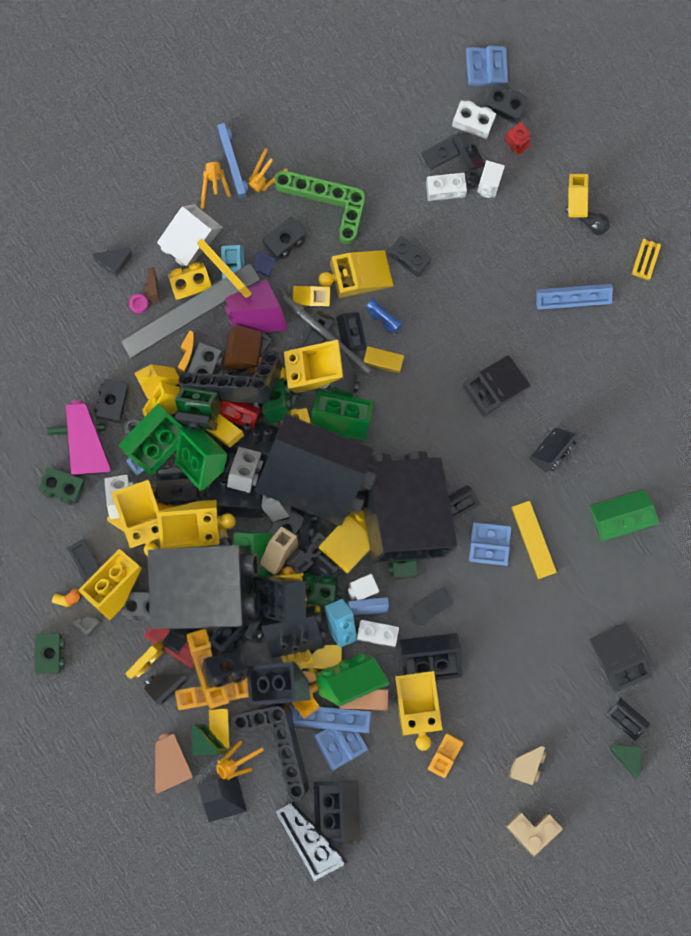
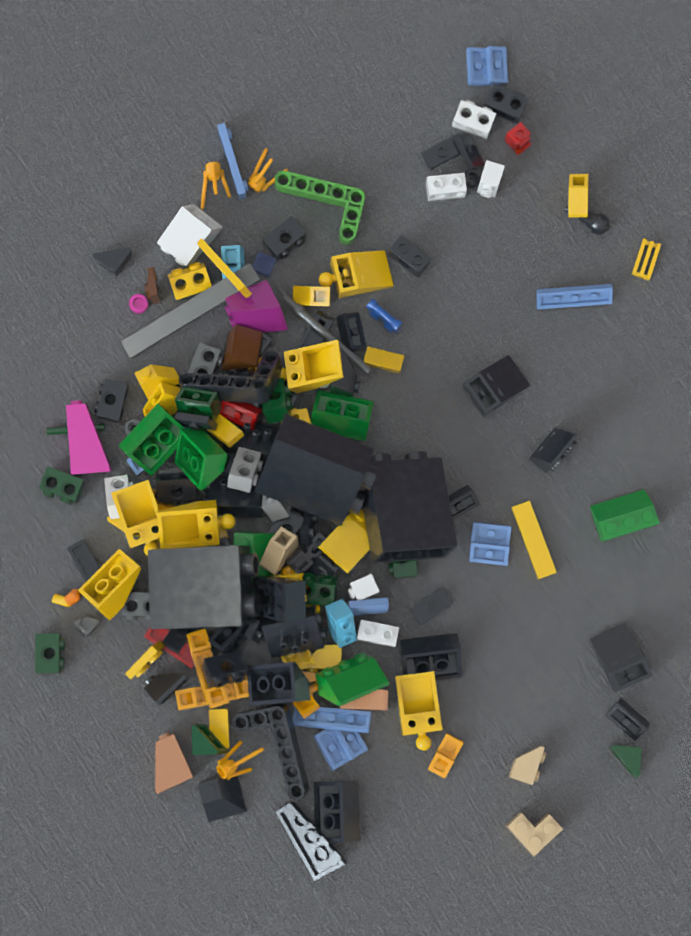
light orange slope [178,331,195,374] -> none

